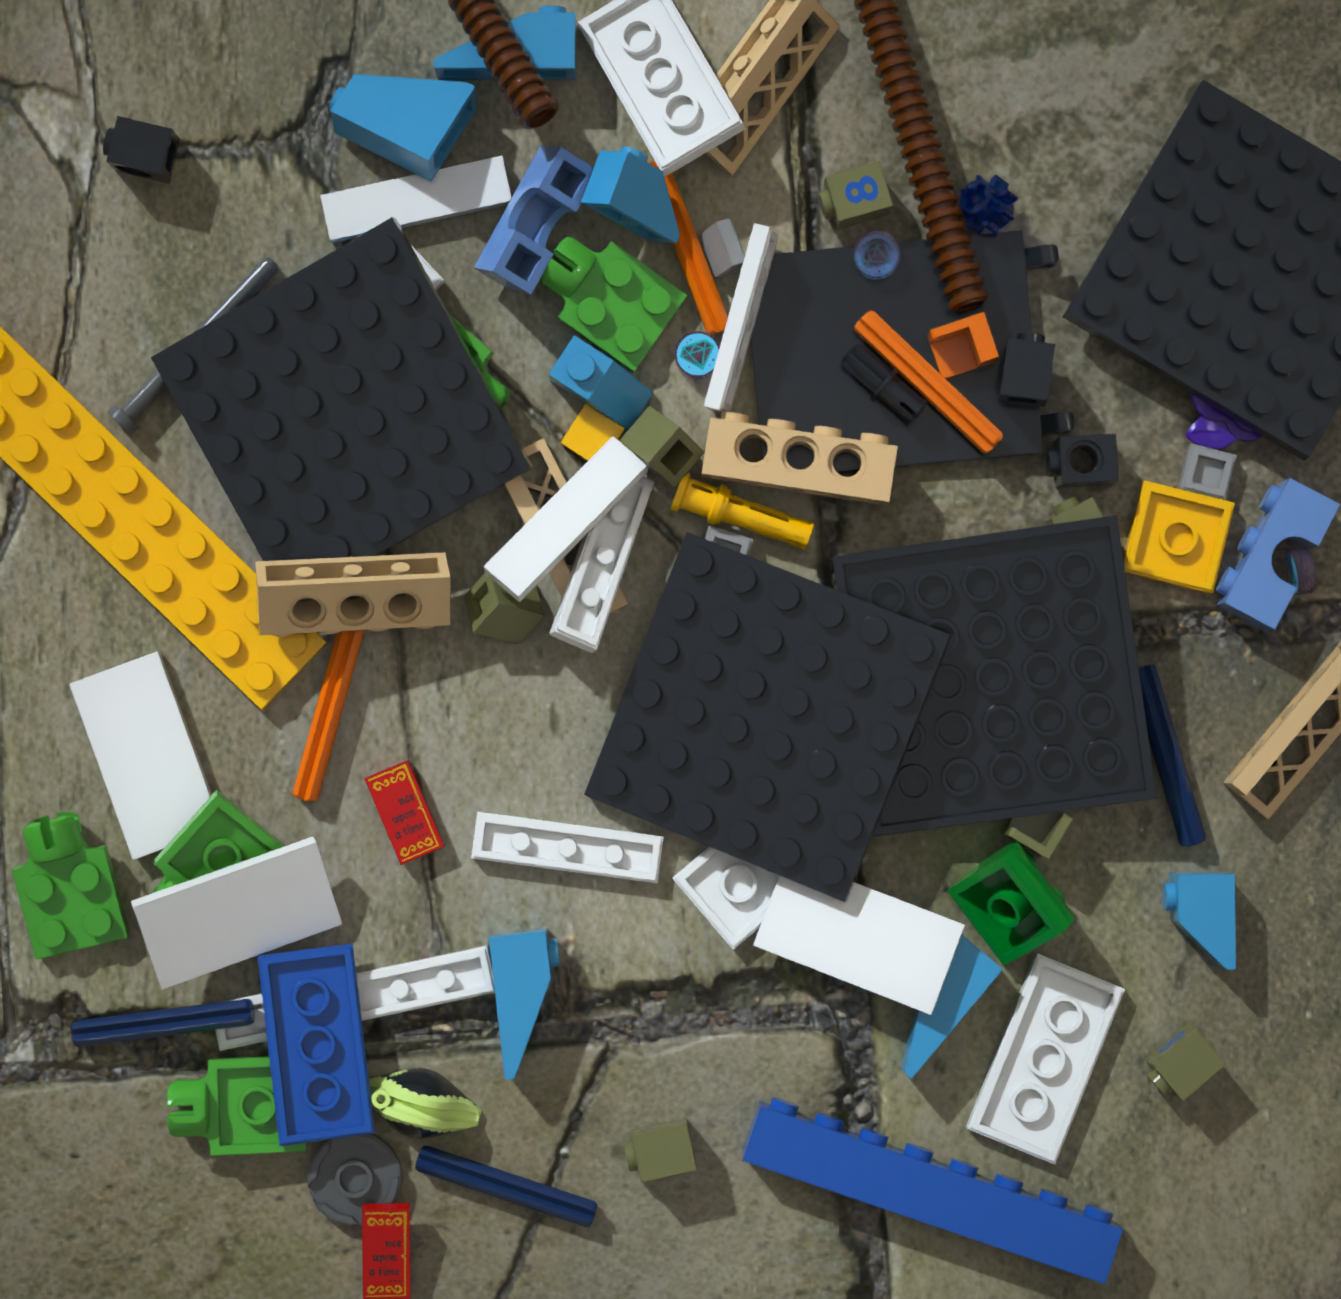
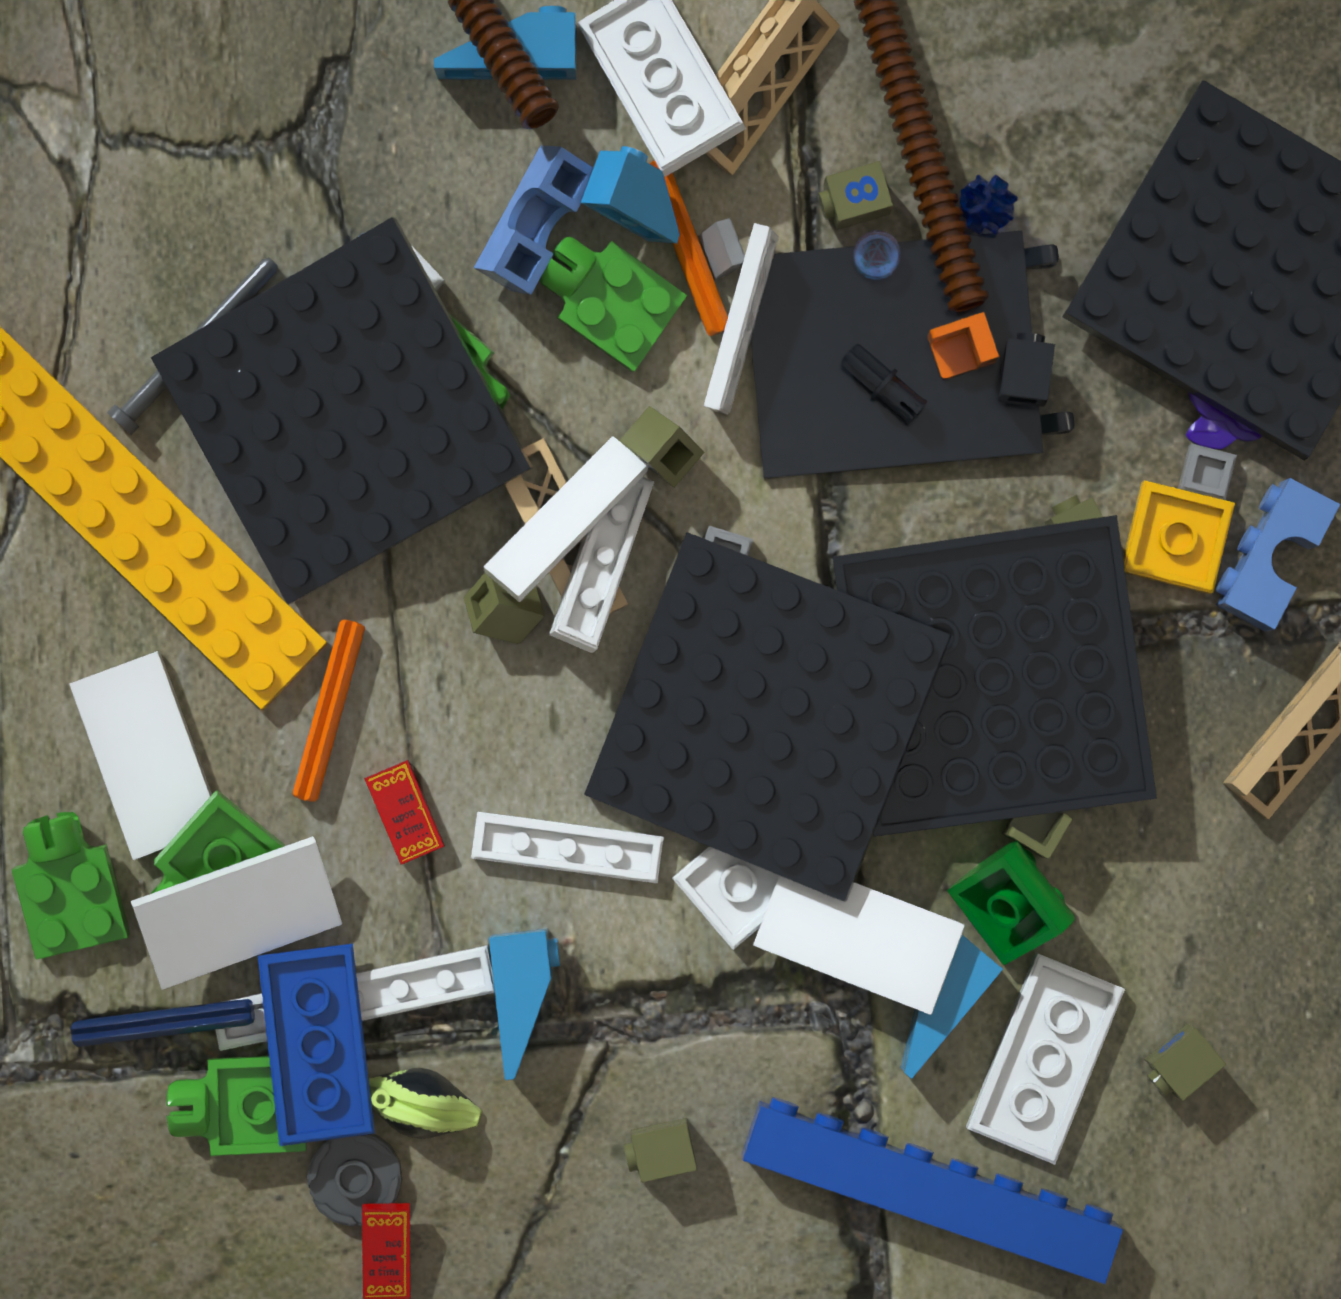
black brick [103,116,180,184] -> none
tan brick [255,552,451,637] -> none
white tile [320,156,512,243] -> none
dark azure slope [329,74,478,182] -> none
dark blue axle [415,1146,597,1227] -> none
dark azure slope [548,335,654,431] -> none
yellow tile [560,404,625,461] -> none
yellow pin [670,472,814,551] -> none
tile [675,331,720,380] -> none
tan brick [701,412,898,506] -> none
orange axle [854,311,1003,454] -> none
black brick [1046,434,1119,488] -> none
dark blue axle [1138,664,1206,847] -> none
dark azure slope [1162,872,1236,970] -> none
clear purple tile [1285,547,1316,596] -> none

